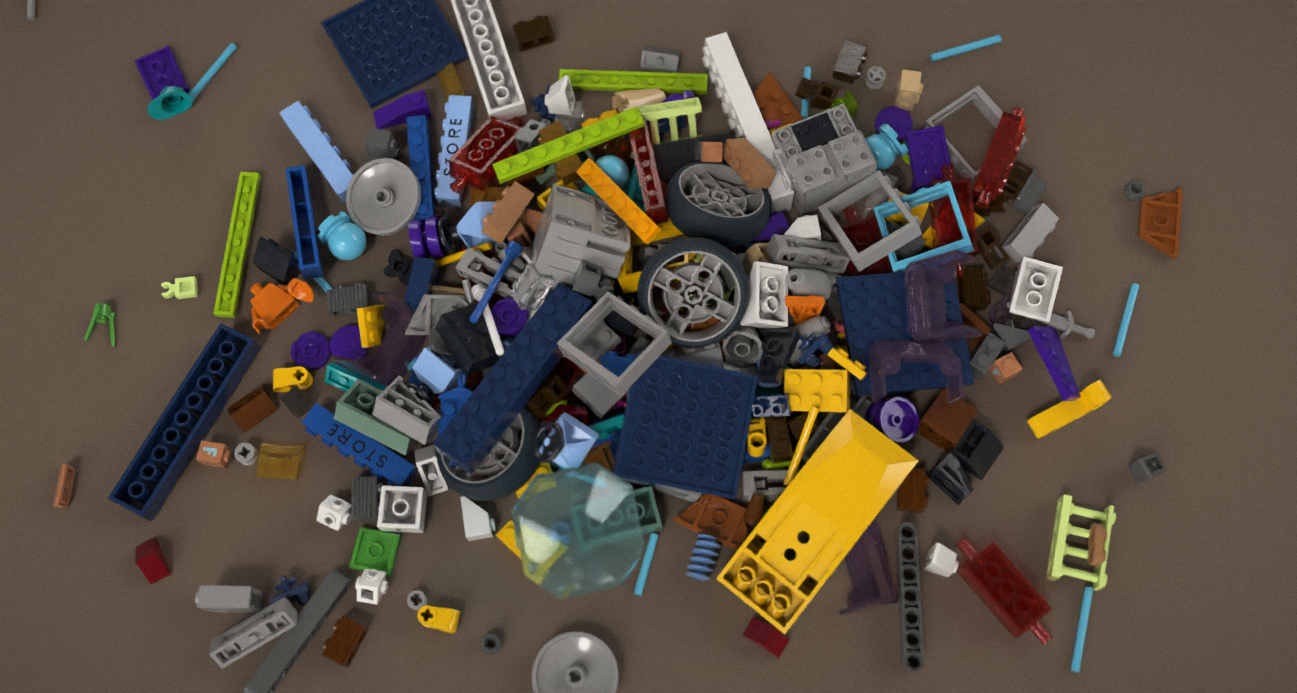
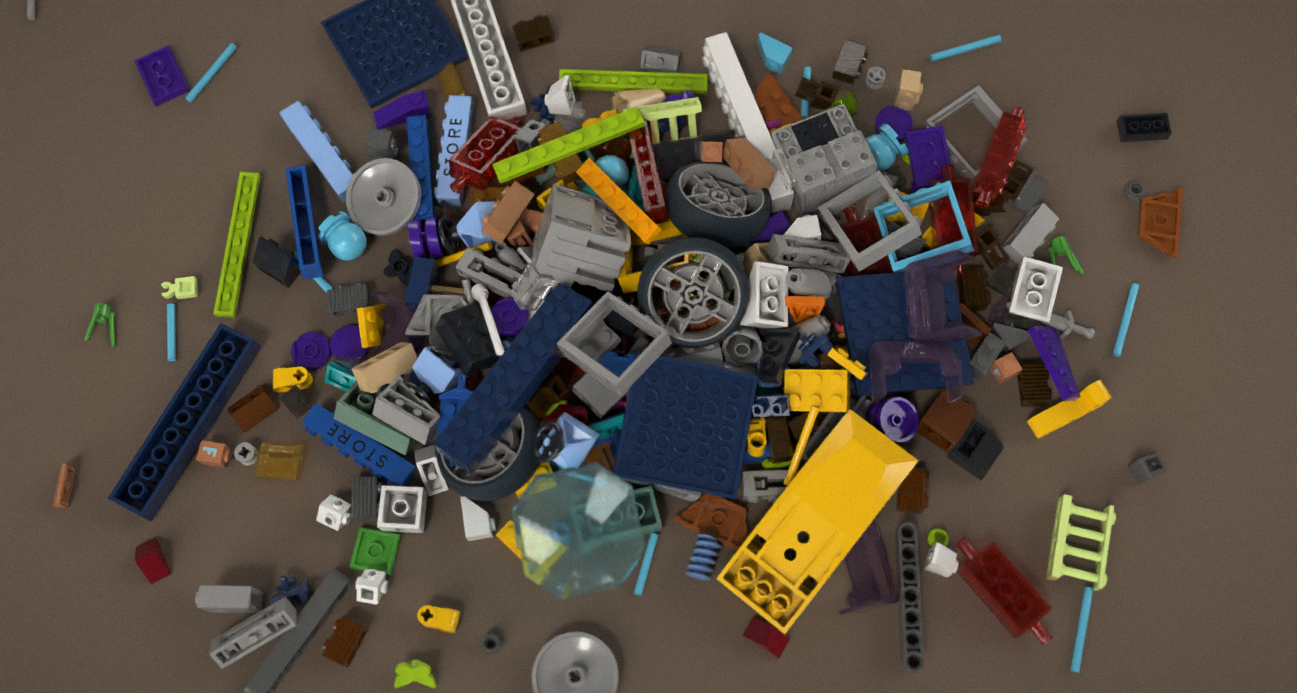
teal piece [147,86,193,120] -> none
orange torso [250,278,314,334] -> none
light grey bush [407,590,428,611] -> none
blue piece [470,241,523,324] -> none
dark grey brick [572,260,614,301] -> none
reddish brown cone [743,493,765,526] -> none
black wing [928,450,973,505] -> none
medium nougat plate [1087,523,1107,566] -> none
none -> medium azure bar [167,304,176,361]
none -> tan brick [352,342,418,393]
none -> lime animal [394,660,436,688]
none -> medium azure slope [757,32,793,74]
none -> lime plate [927,528,949,547]
none -> dark brown brick [1017,363,1052,407]
none -> bright green plant [1048,236,1084,275]
none -> black piece [1116,113,1172,142]

